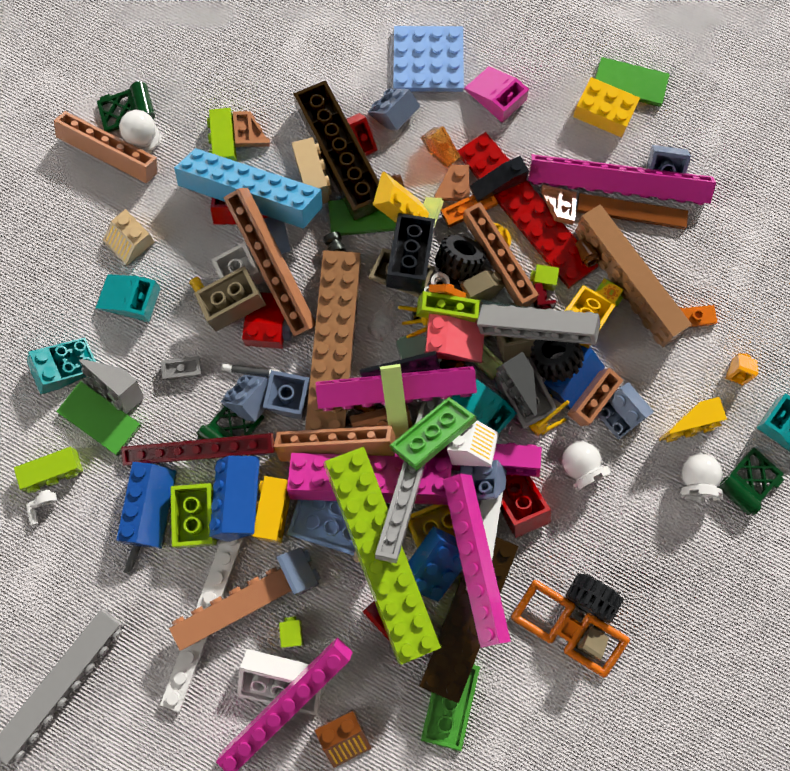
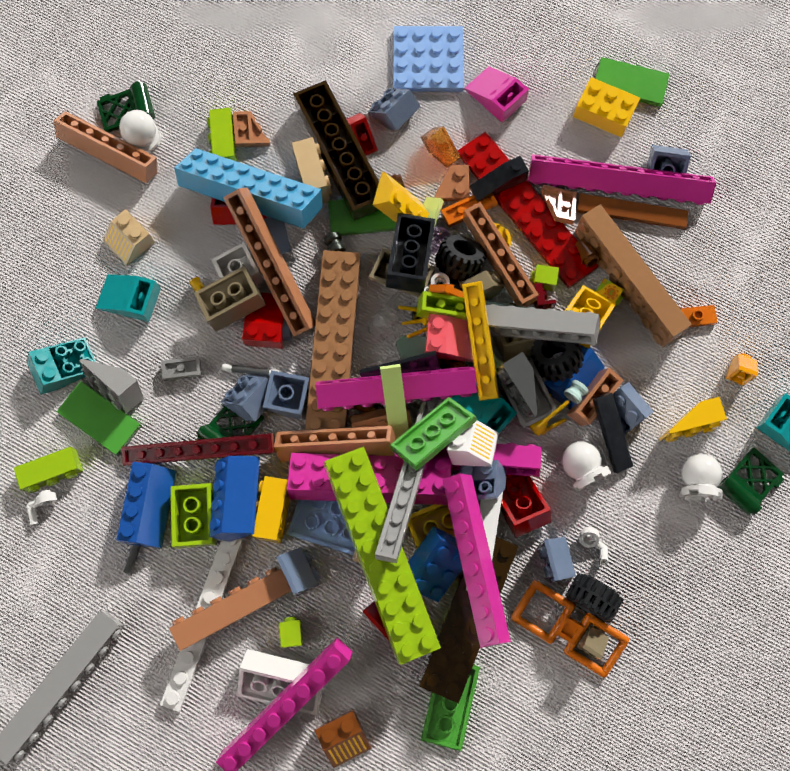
none -> tile [433,226,451,244]
none -> yellow tile [462,281,500,401]
none -> sand blue slope [538,536,576,583]
none -> light aqua wheel [564,380,589,404]
none -> white plate [579,527,608,565]
none -> black tile [593,393,633,473]

